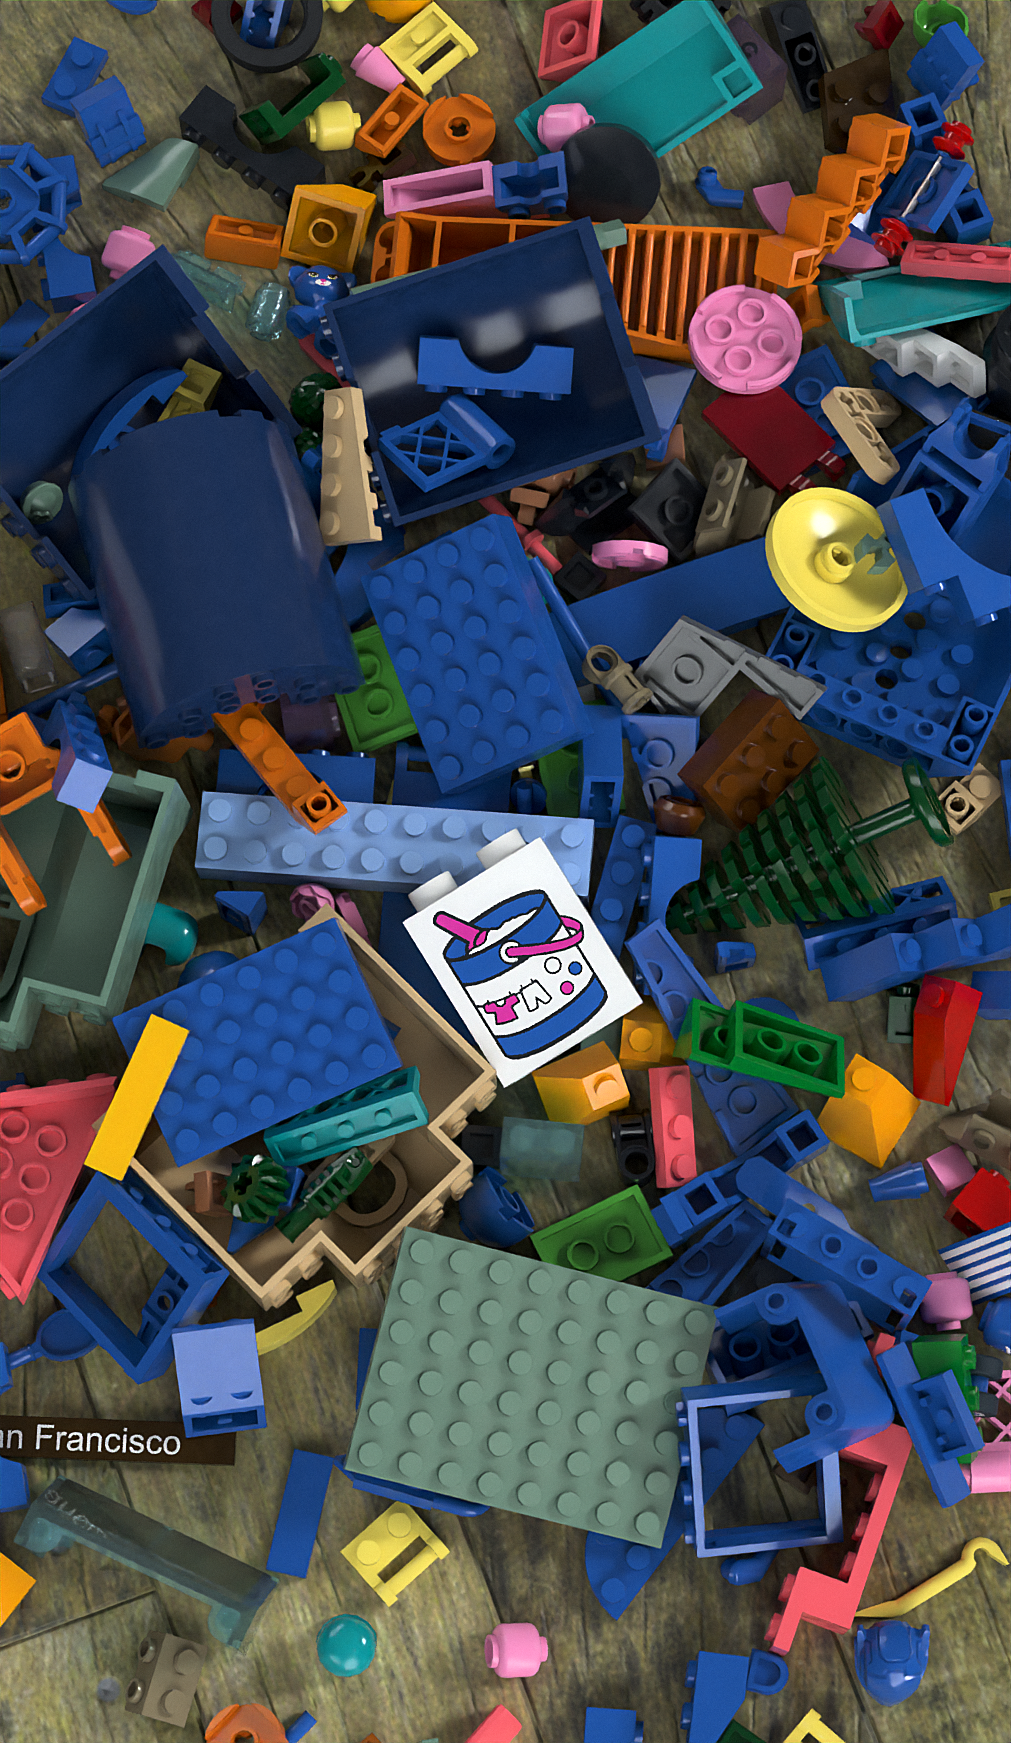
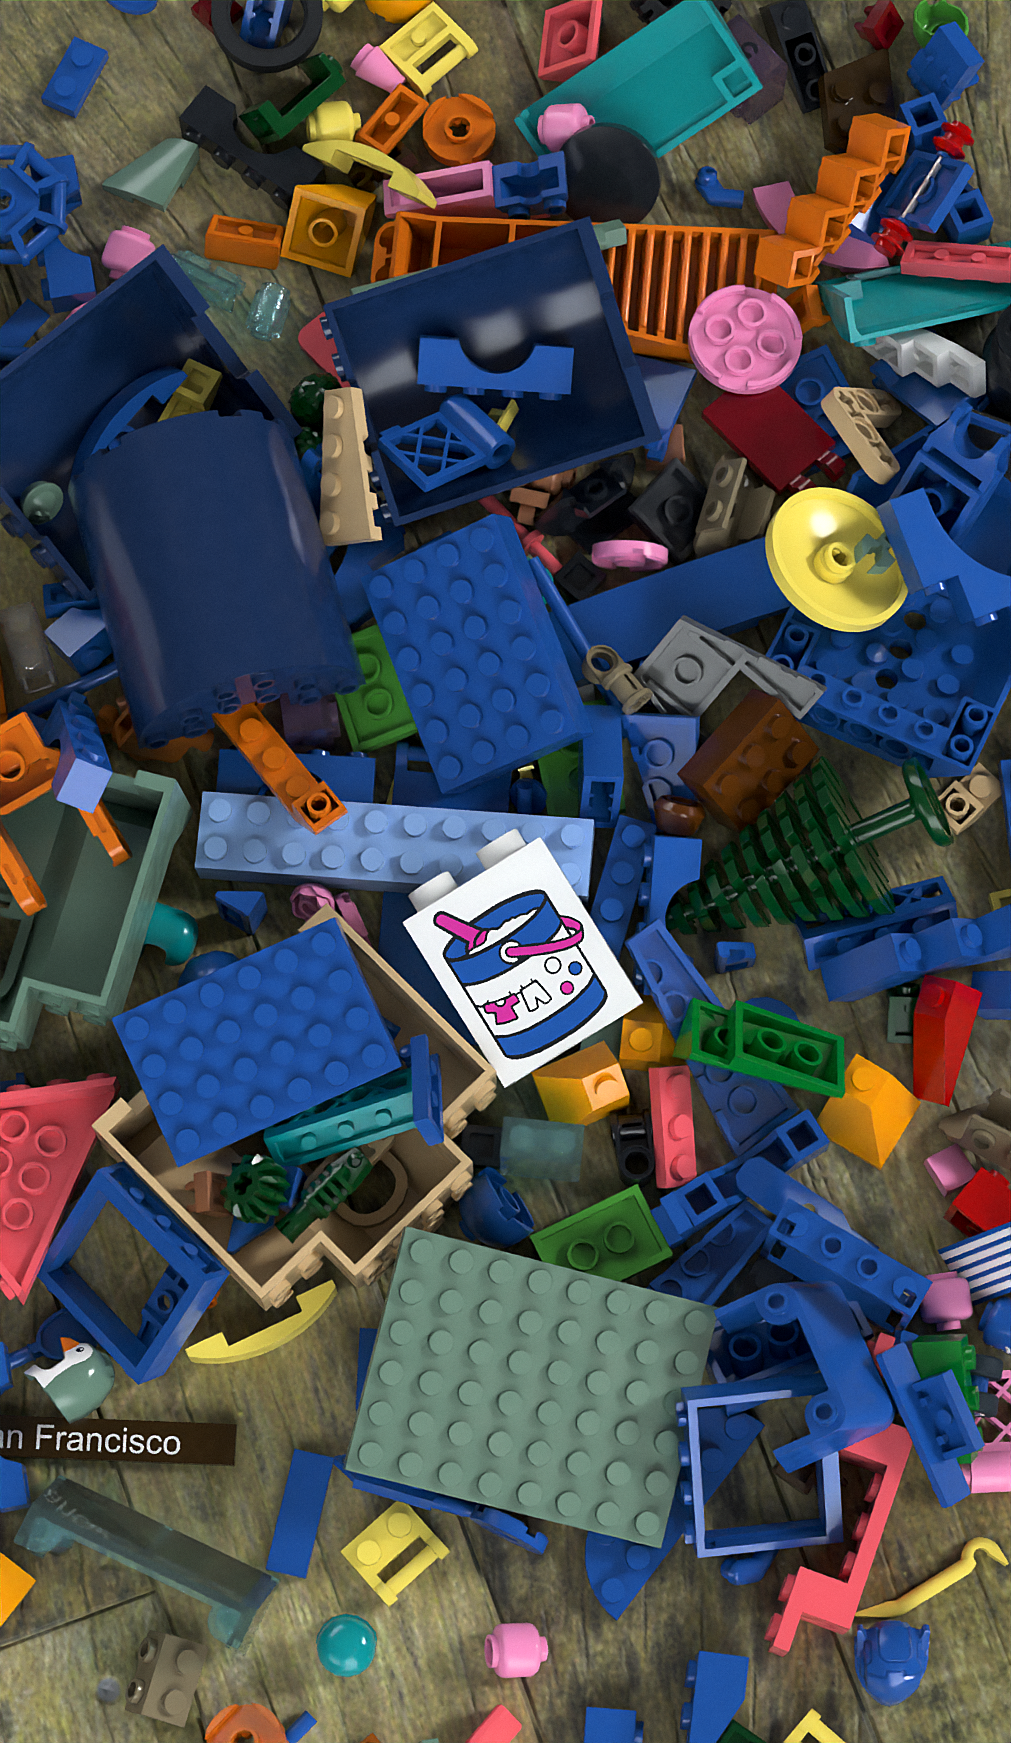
blue piece [69,75,147,168] -> none
yellow tile [84,1014,190,1181] -> none
slope [171,1318,267,1438] -> none
blue animal [286,265,357,360] -> none
blue tile [746,1648,789,1695] -> none
blue cone [868,1160,930,1203] -> none
none -> sand green piece [24,1337,115,1424]
none -> light yellow slope [302,140,437,209]
none -> blue hinge [399,1034,444,1146]
none -> blue tile [470,1504,549,1555]
none -> light yellow piece [488,399,519,432]

